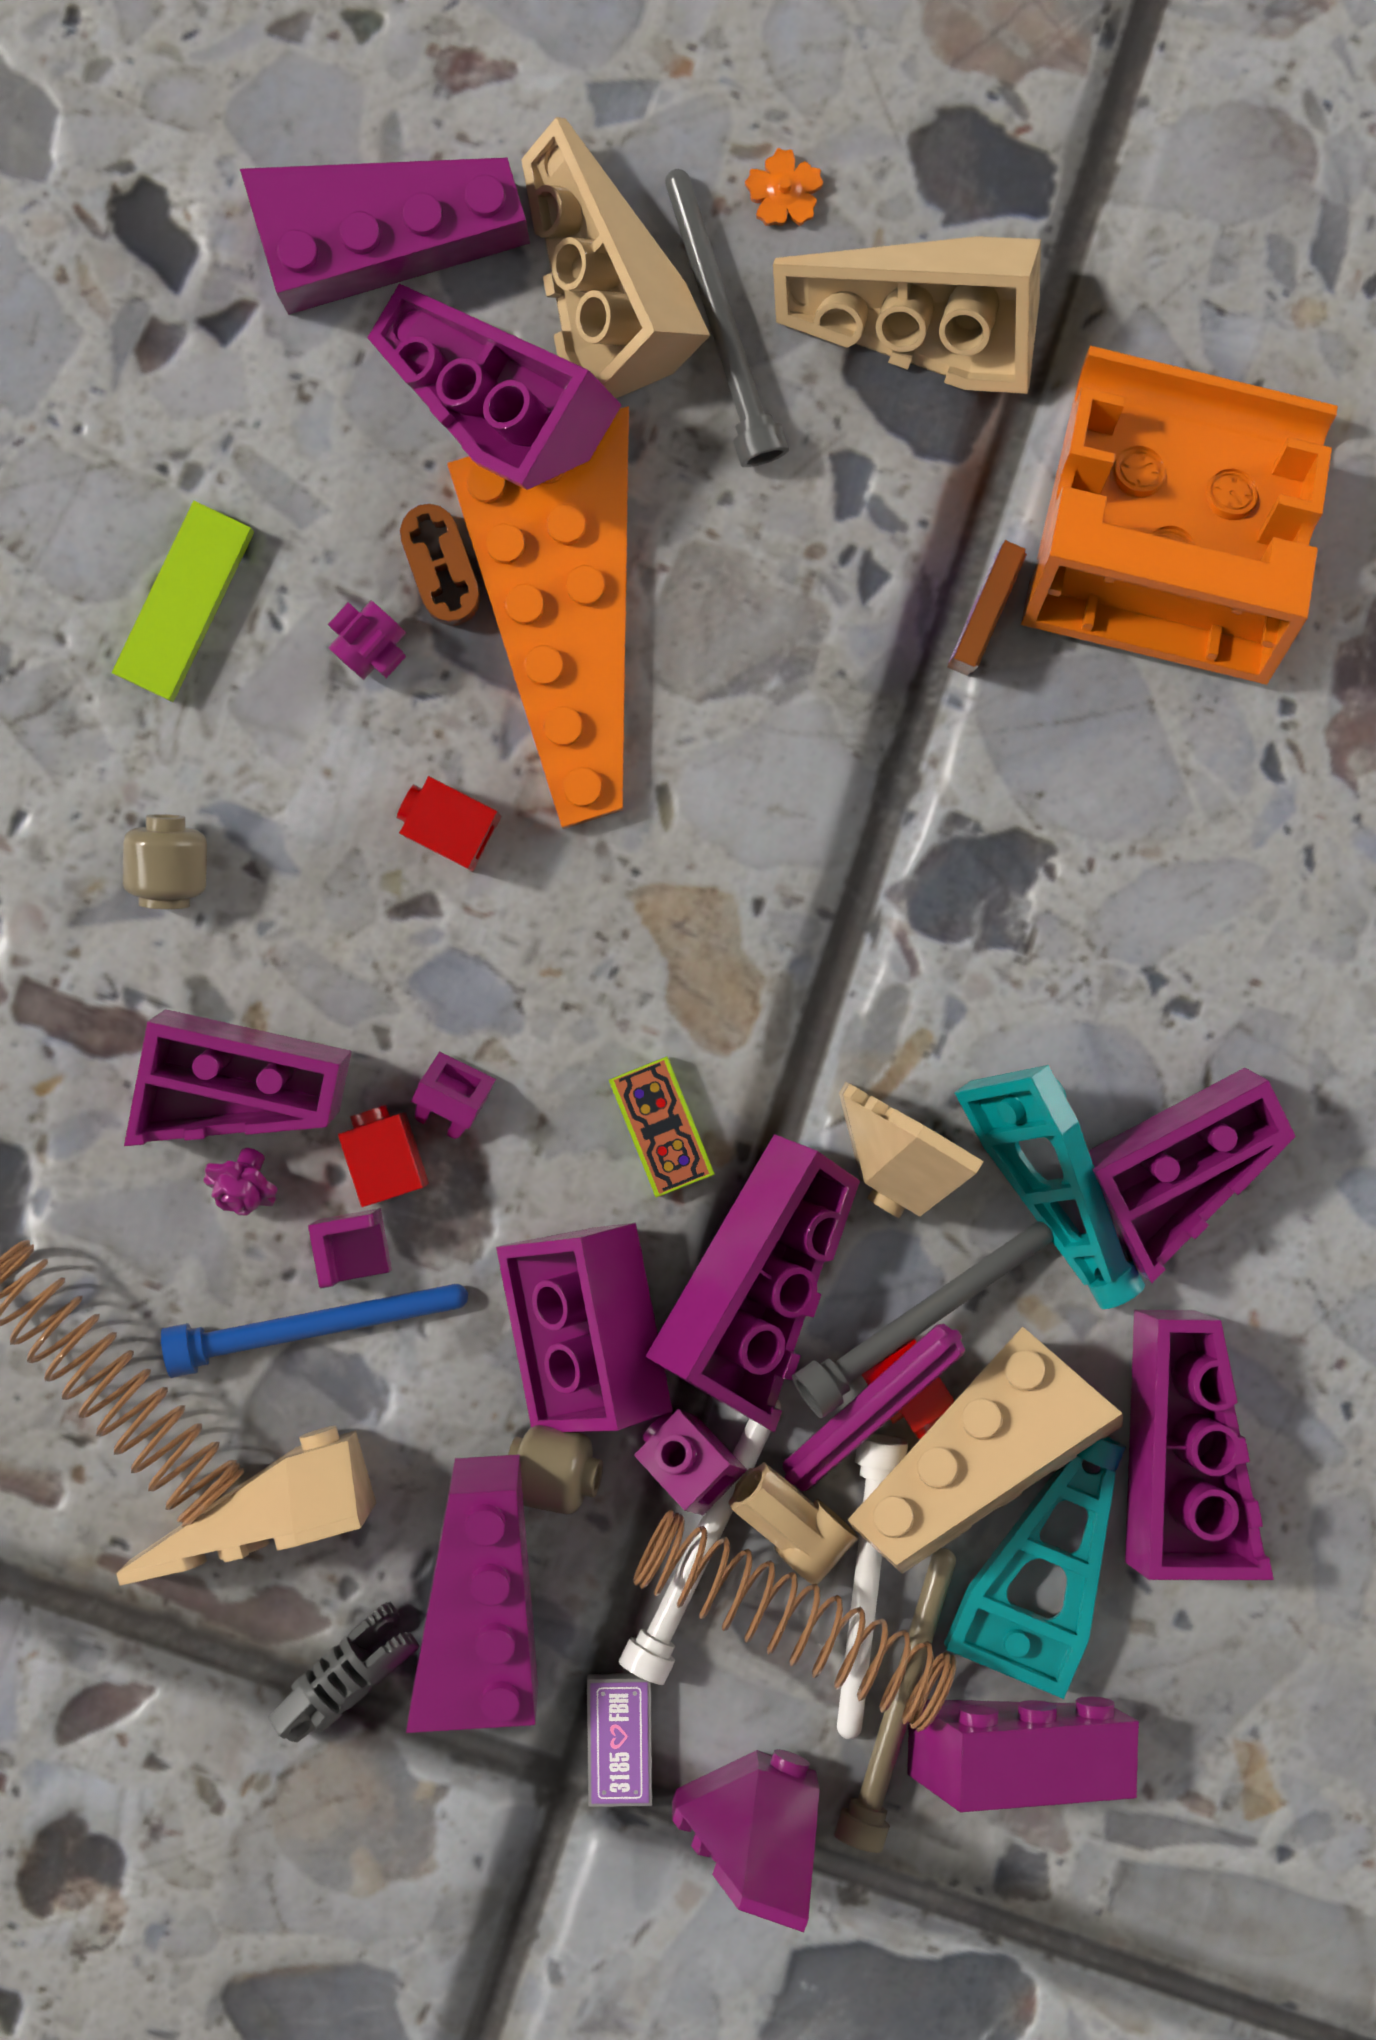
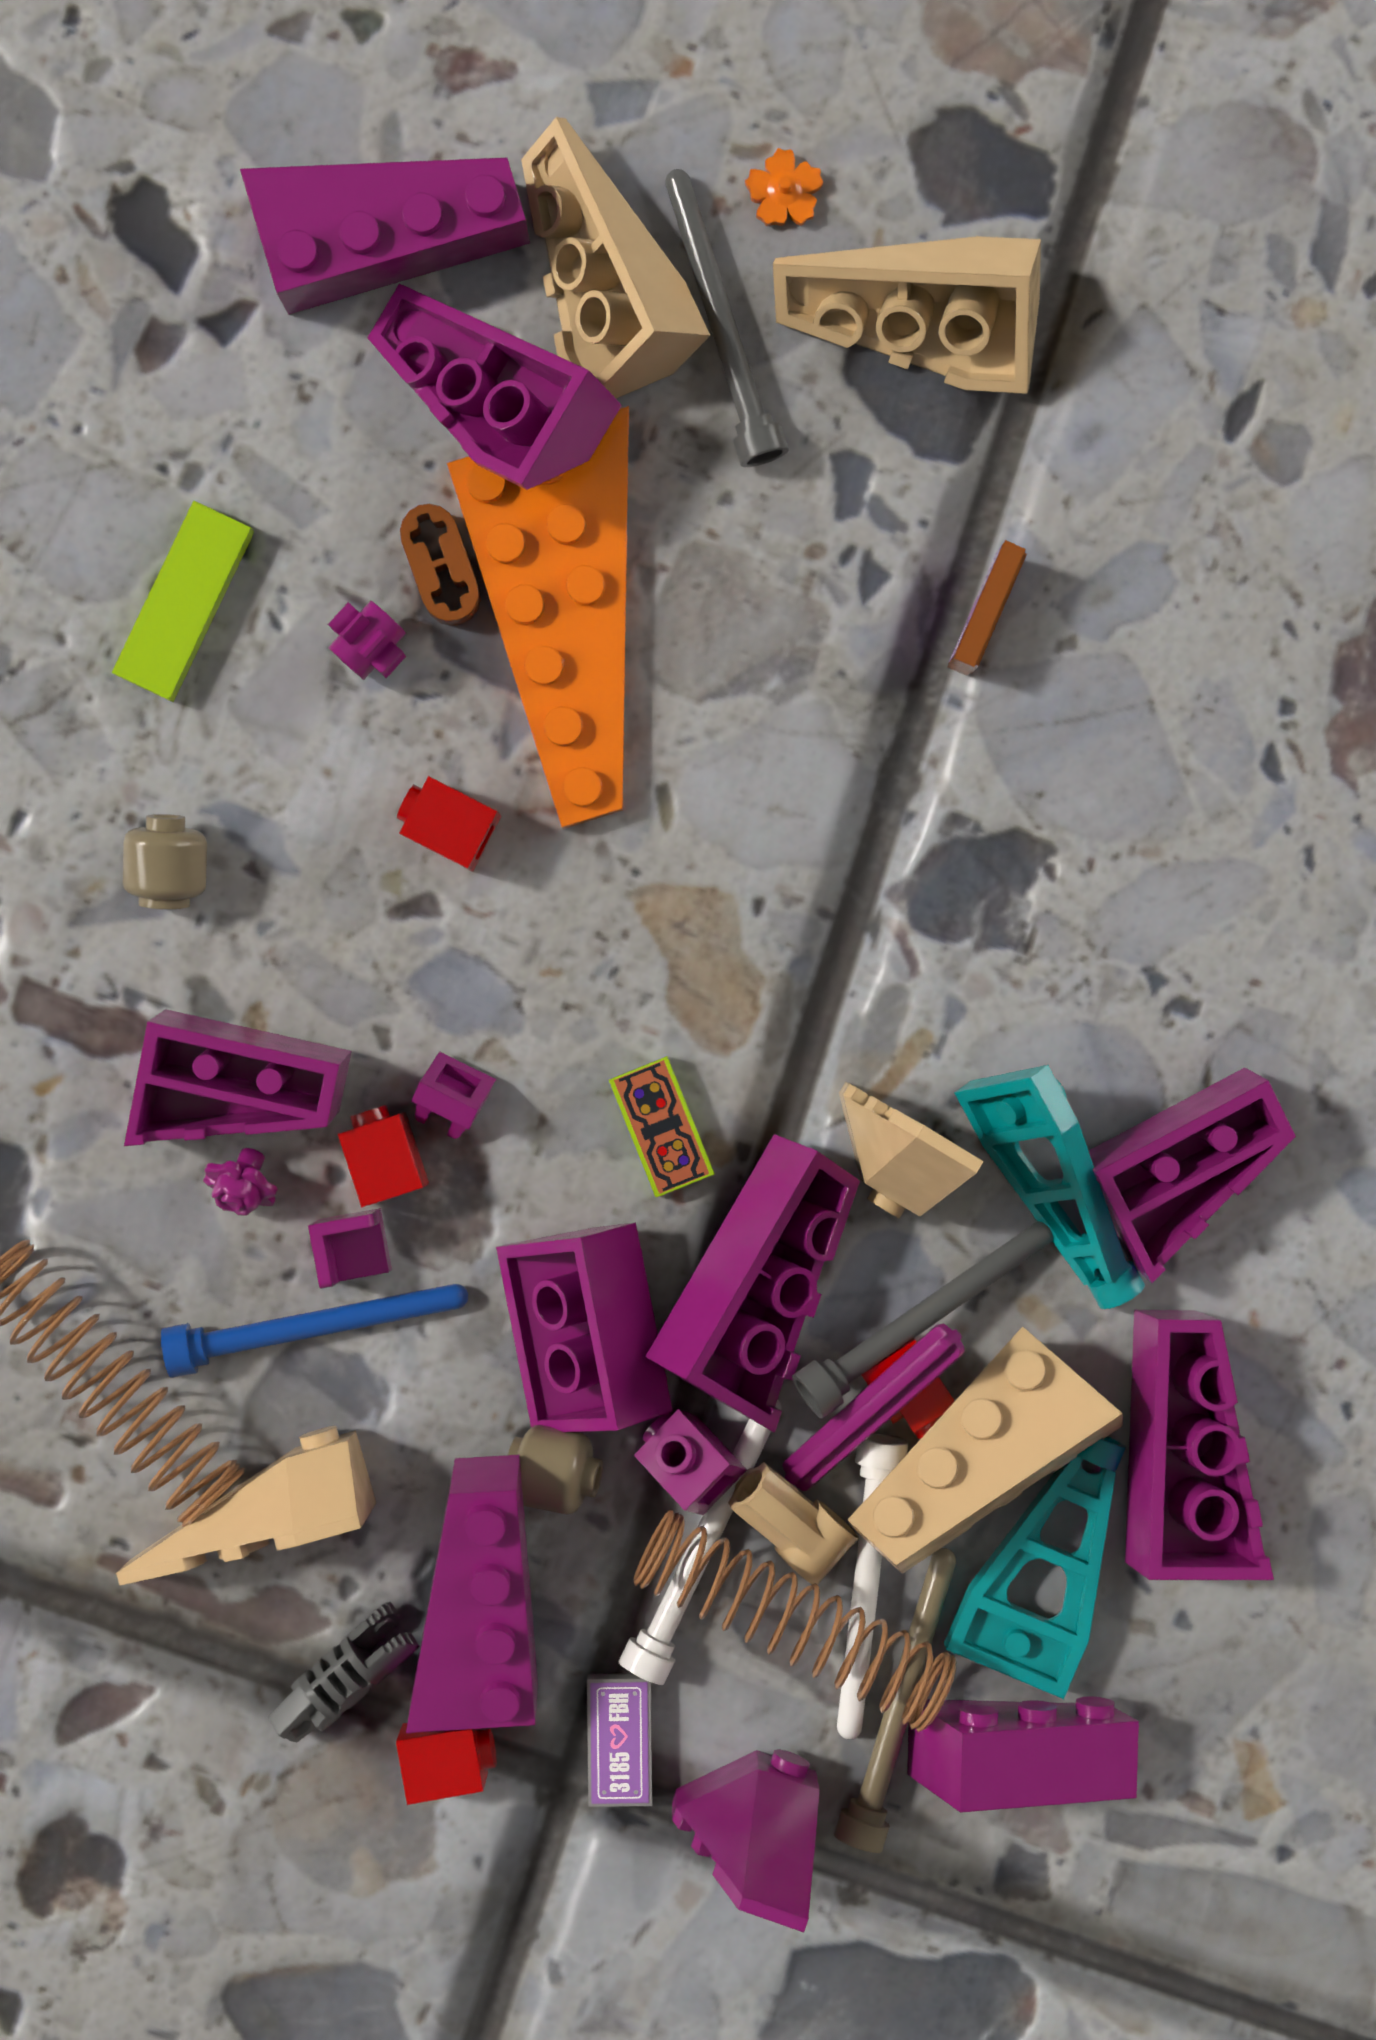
orange panel [1021,345,1338,685] -> none
none -> red brick [396,1723,497,1805]

